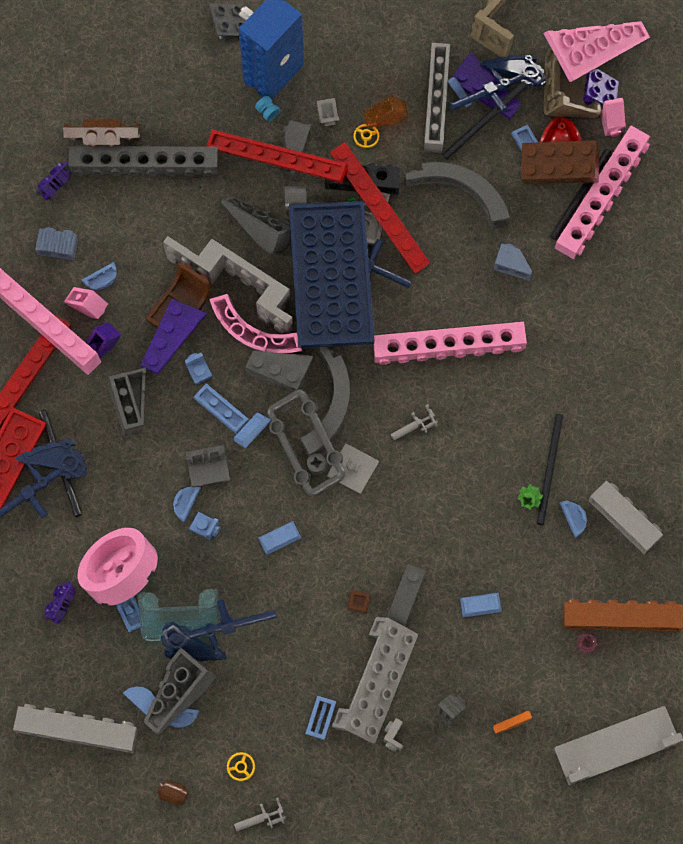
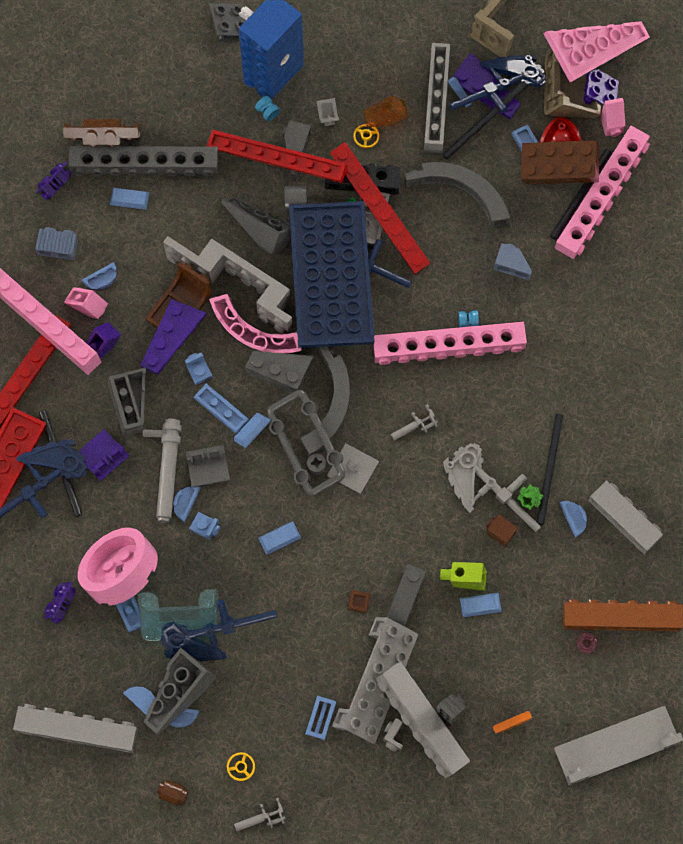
none -> dark purple hinge [79,429,129,481]
none -> medium blue tile [110,188,149,210]
none -> light grey cylinder [143,419,182,523]
none -> light grey brick [376,661,470,778]
none -> lime torso [440,562,487,591]
none -> light grey bar [443,443,541,532]
none -> dark azure wheel [458,311,479,328]
none -> reddish brown brick [486,515,518,547]

